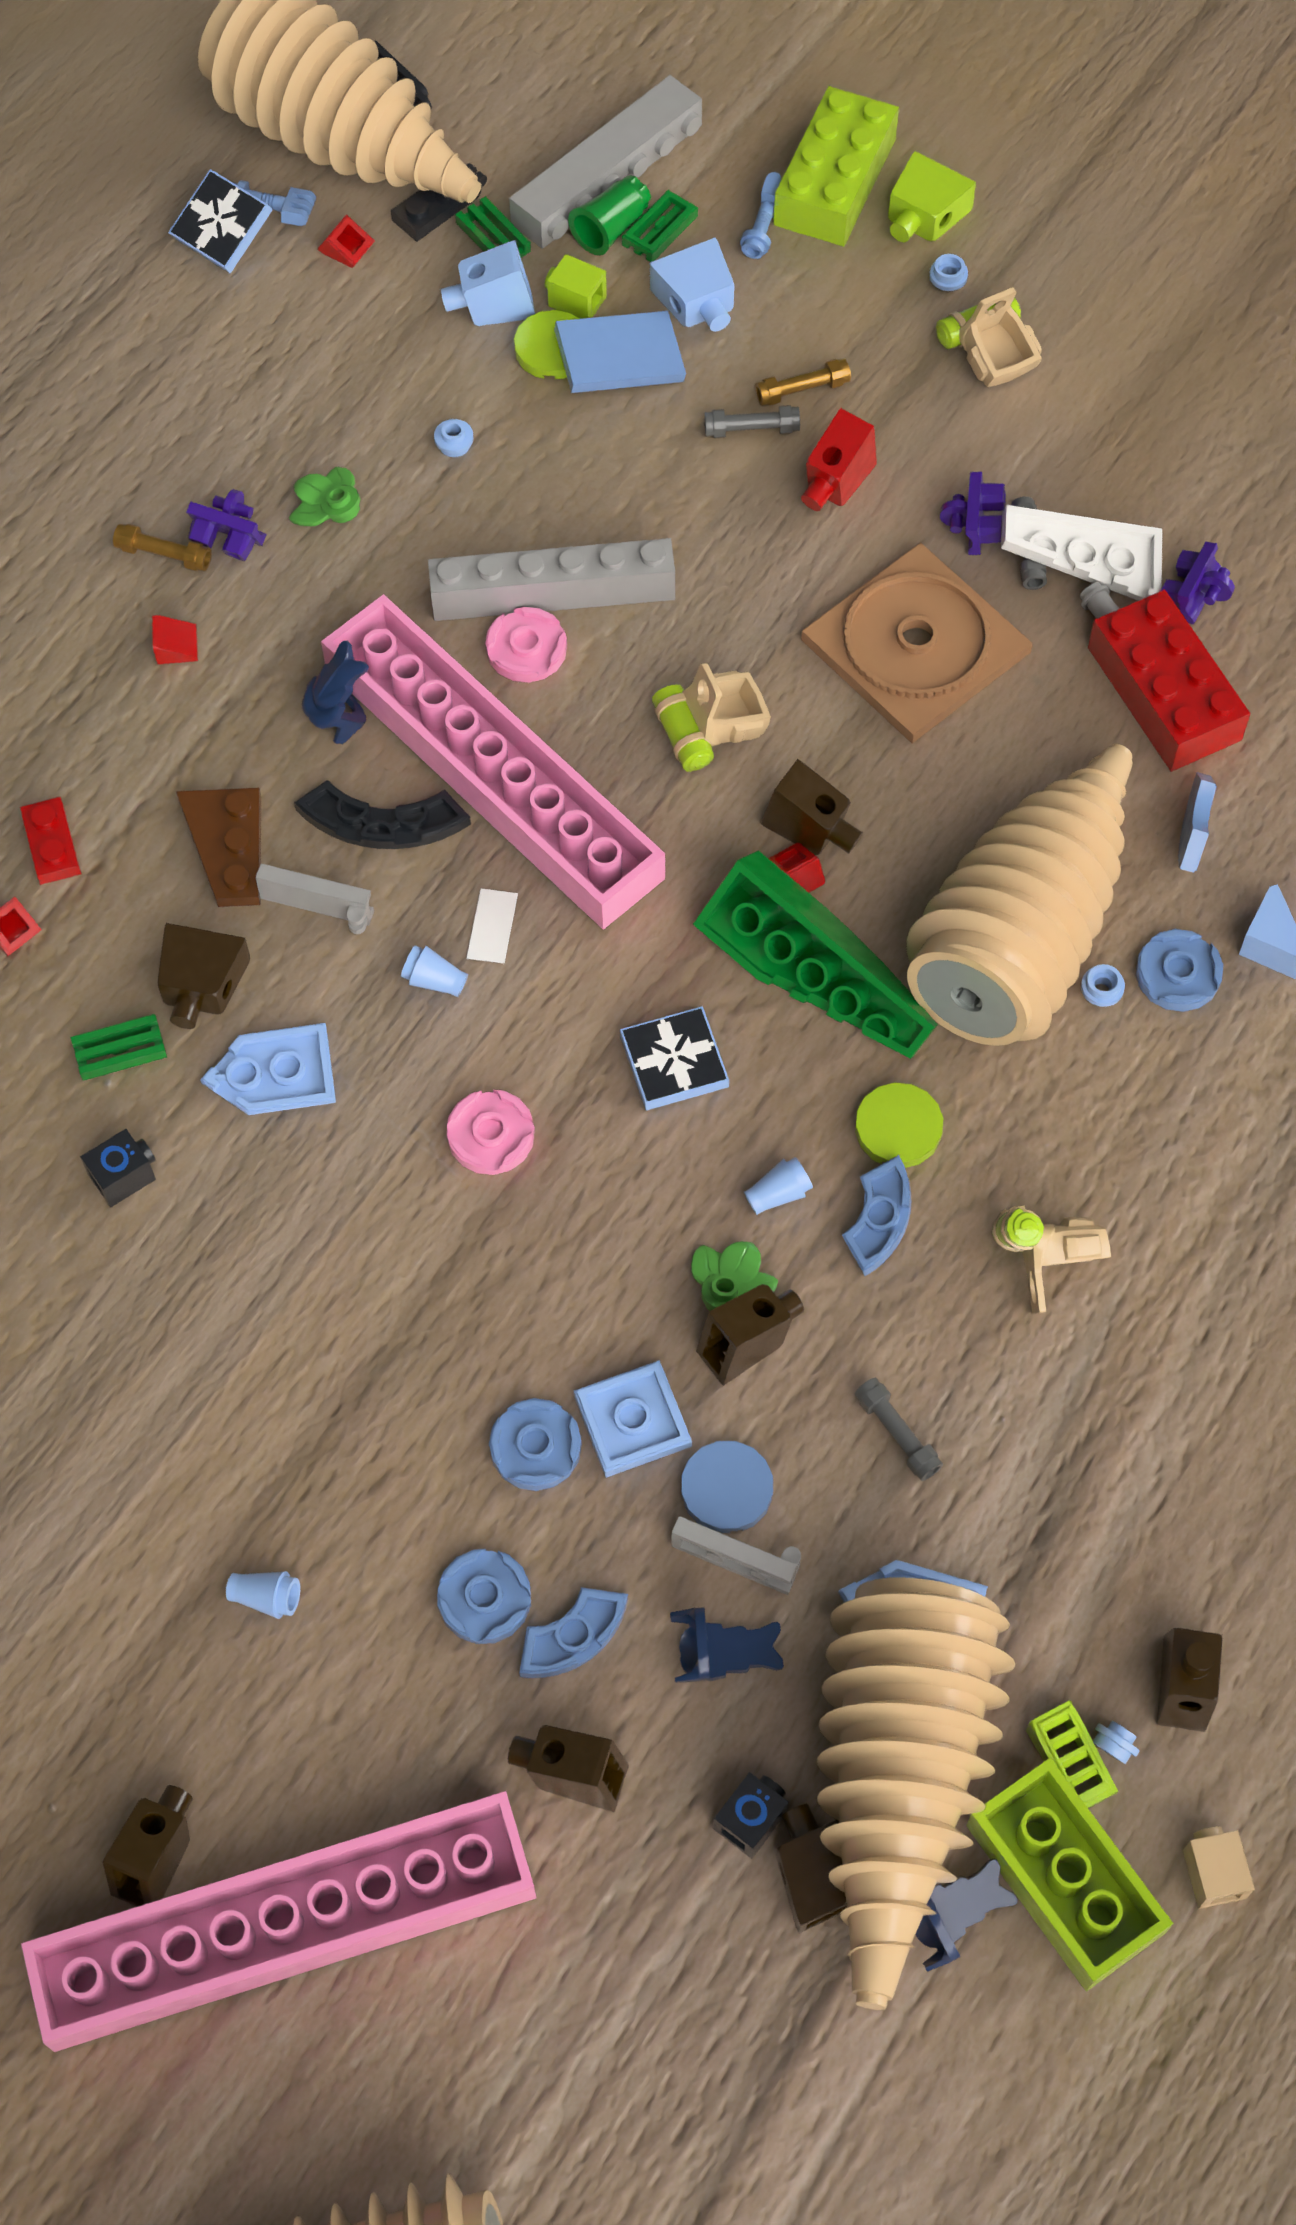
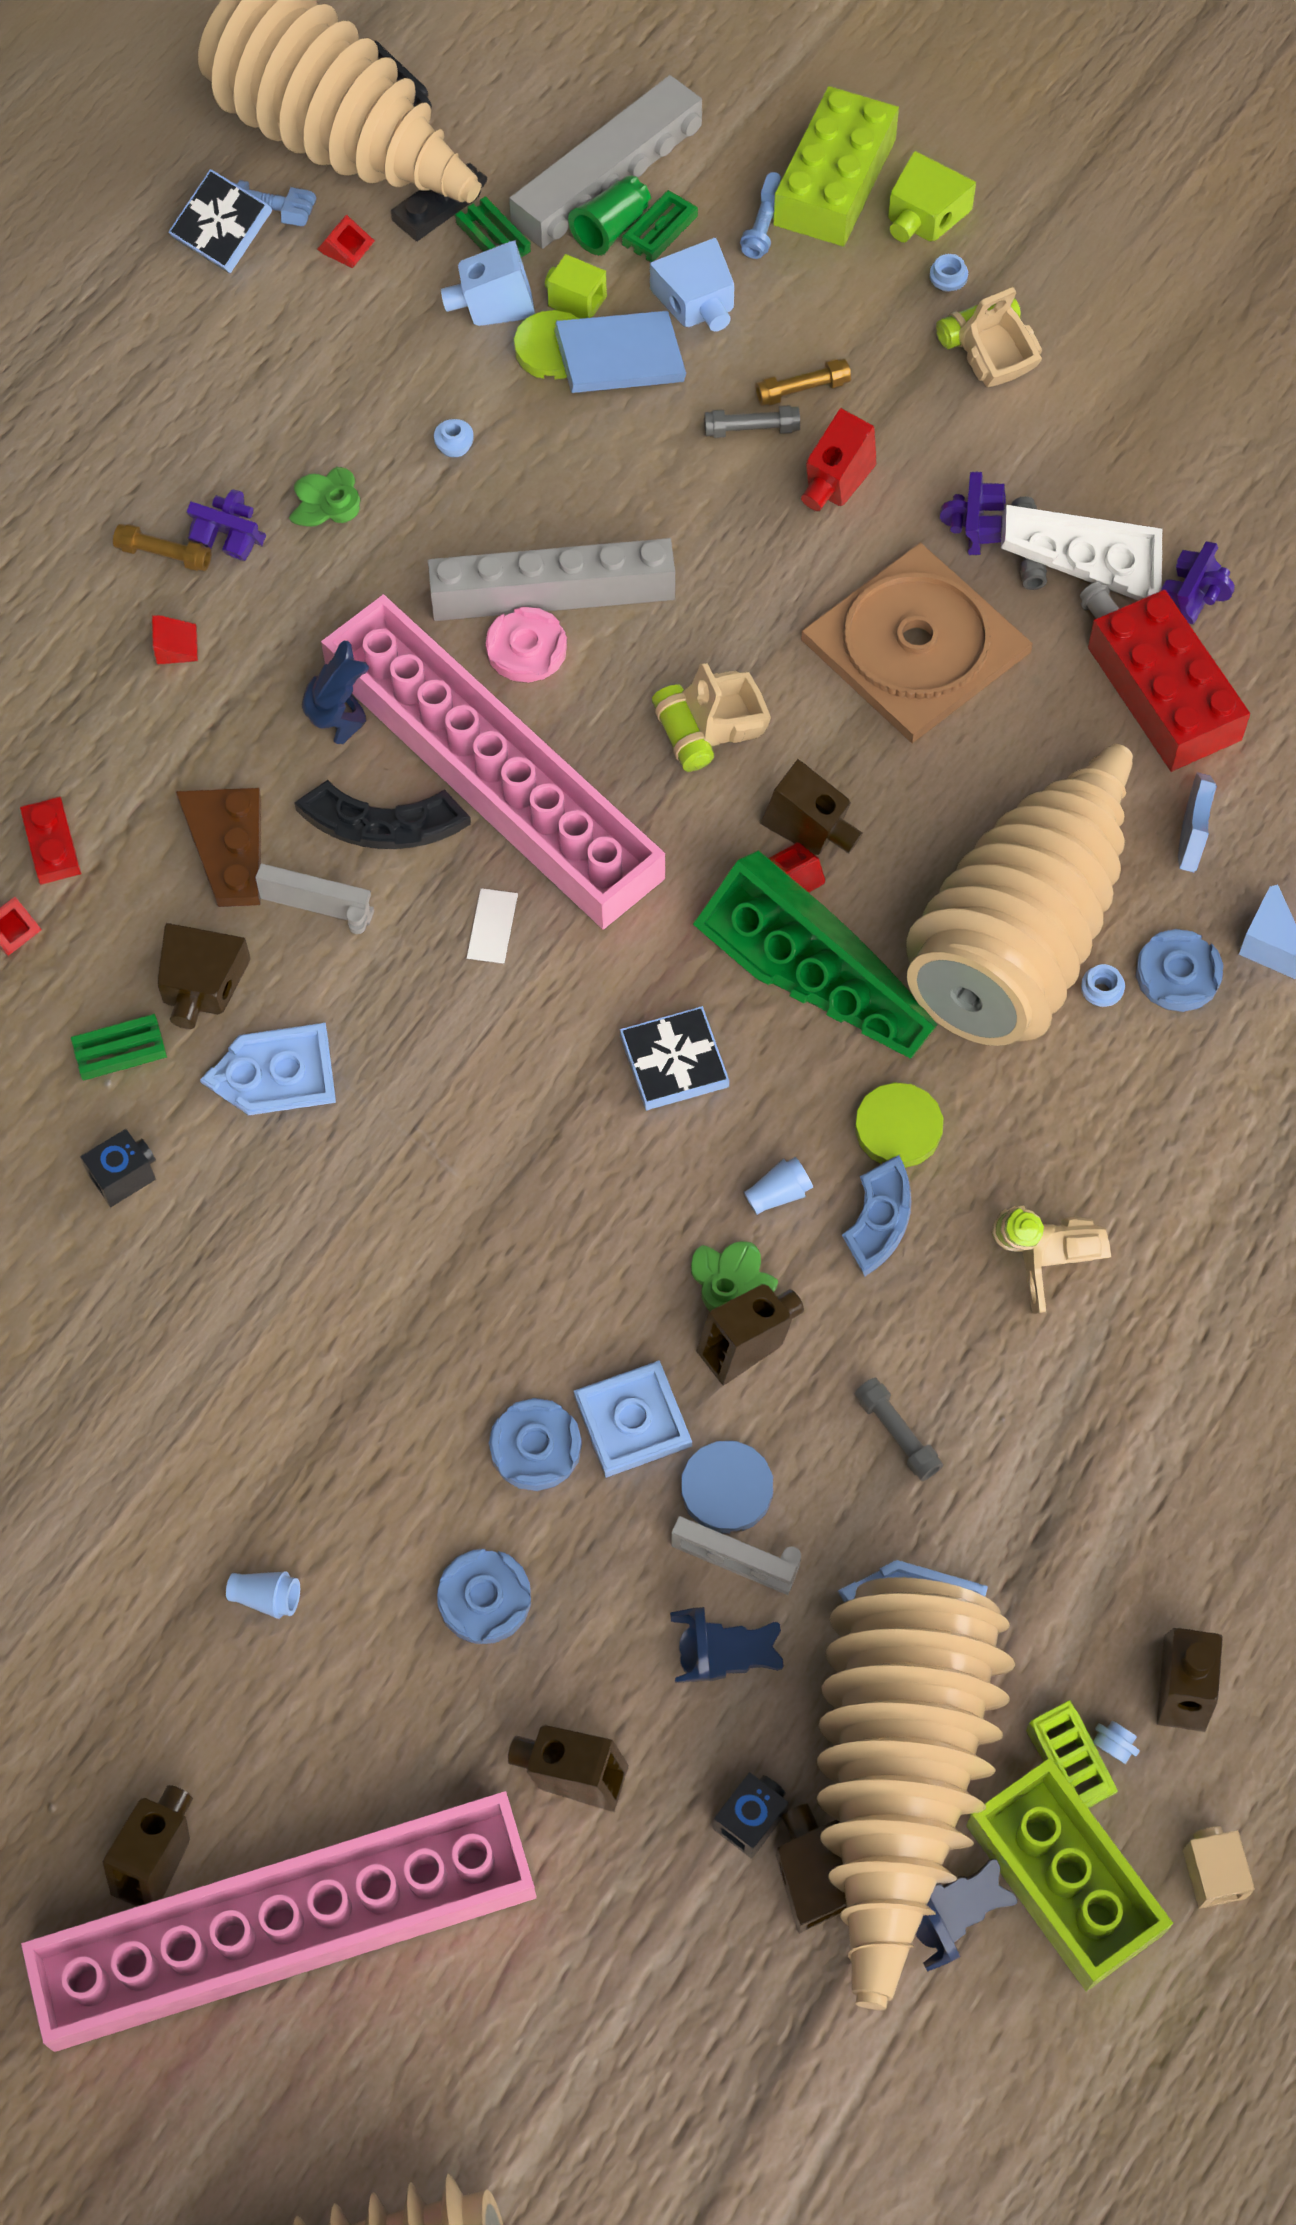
light blue cone [401,946,468,997] -> none
bright pink tile [447,1090,535,1175] -> none
medium blue tile [519,1587,628,1678] -> none

